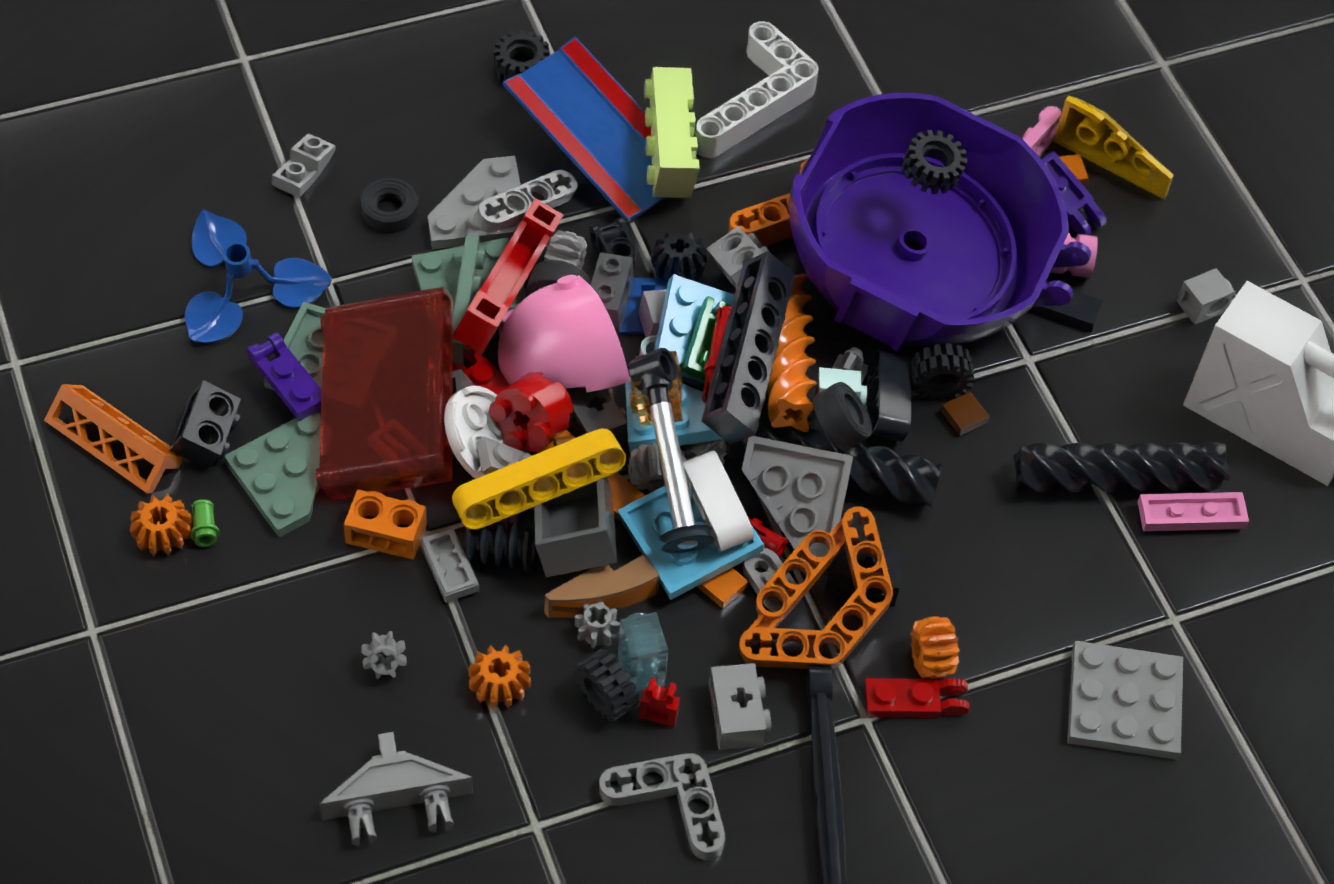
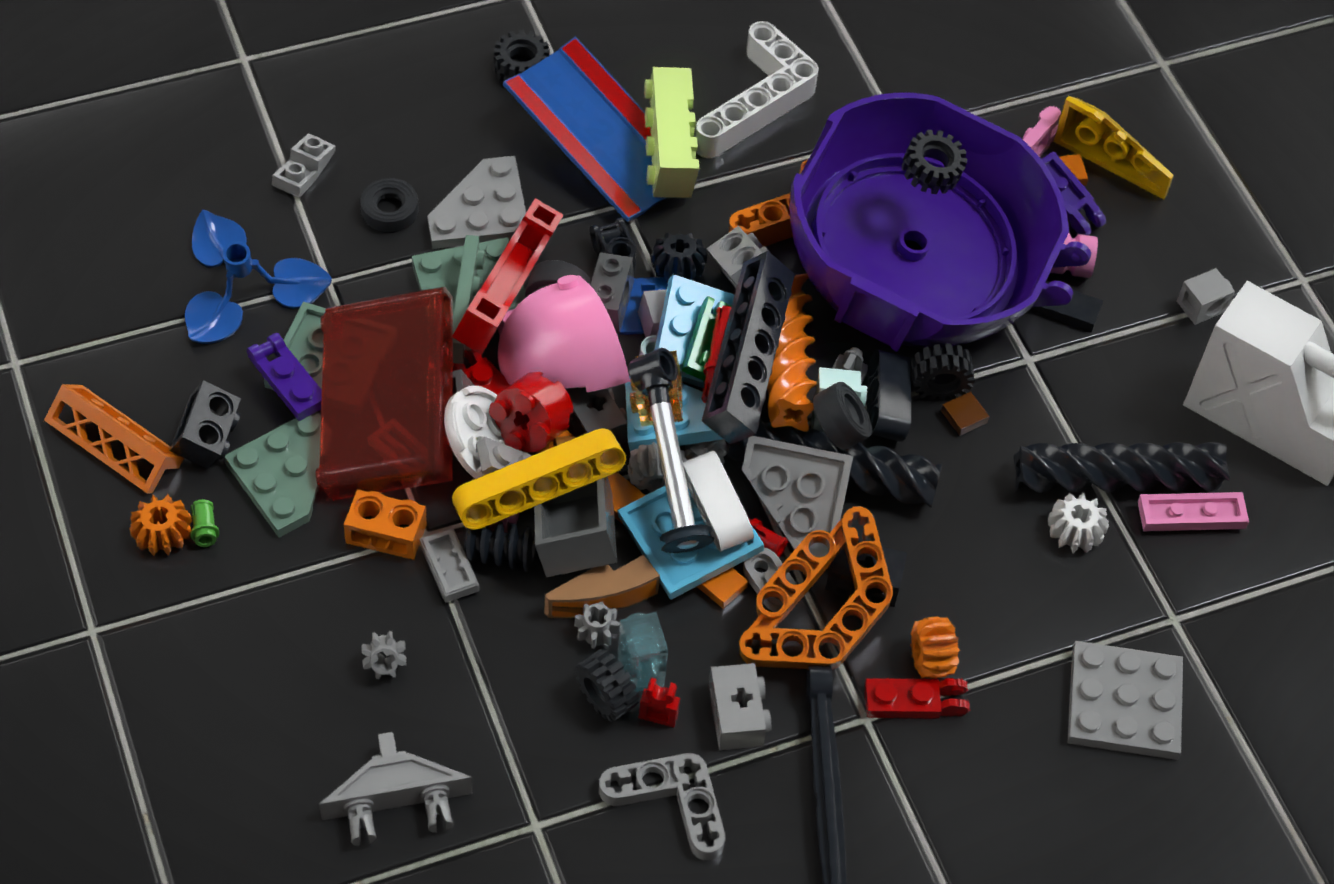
orange gear [468,644,531,709] -> none
light grey beam [473,170,578,233] -> none
light grey gear [544,230,587,269] -> none
none -> white gear [1048,493,1109,553]

